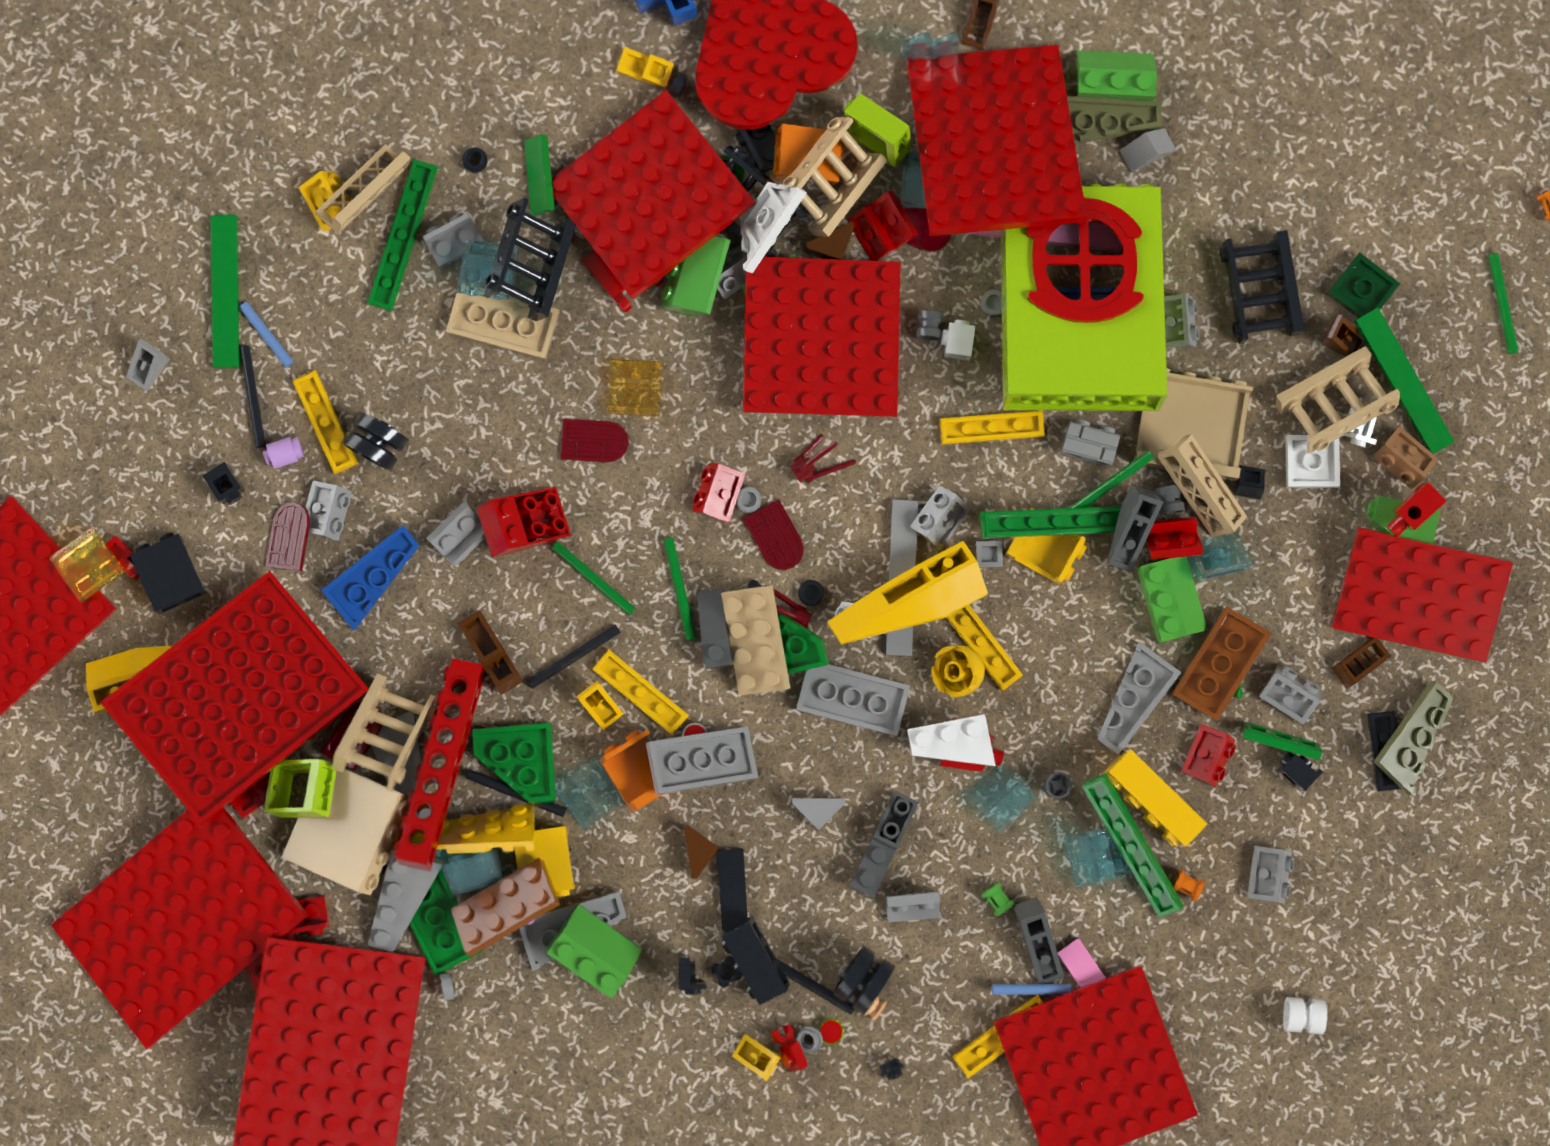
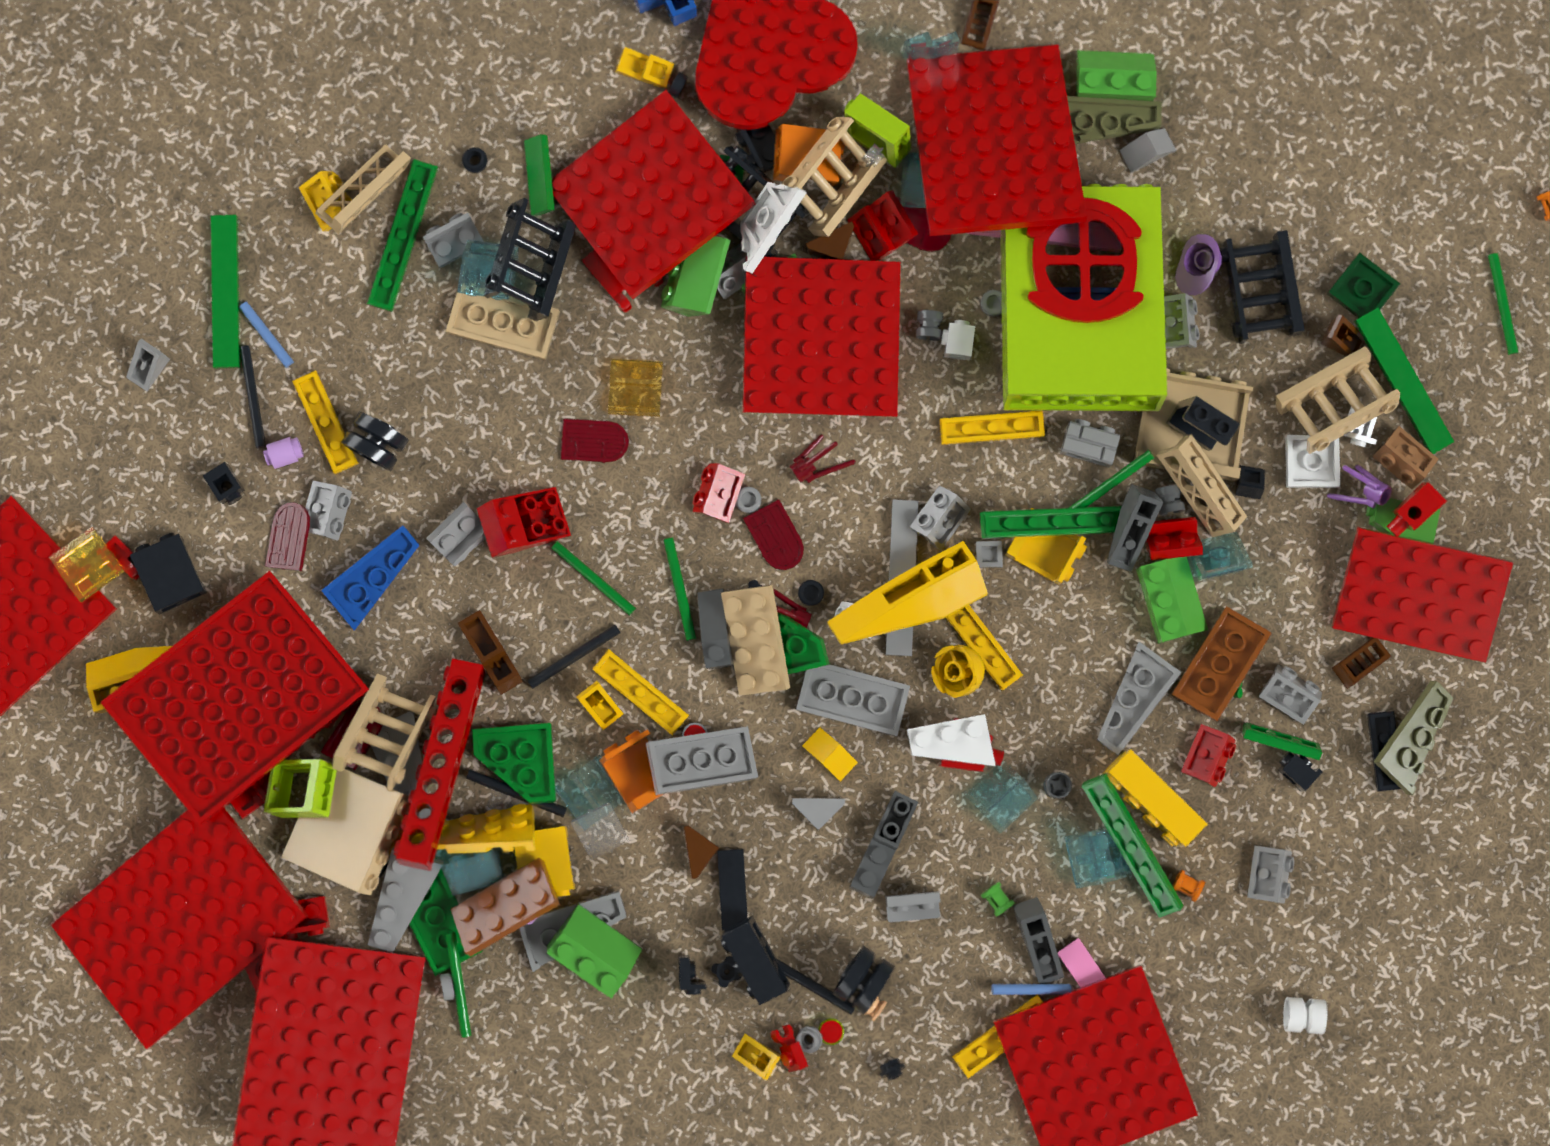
none -> green bar [445,931,472,1038]
none -> clear piece [571,802,630,860]
none -> yellow slope [802,727,858,781]
none -> clear plate [861,143,884,167]
none -> black panel [1166,396,1240,451]
none -> medium lavender piece [1175,234,1222,295]
none -> medium lavender plant [1327,465,1392,508]

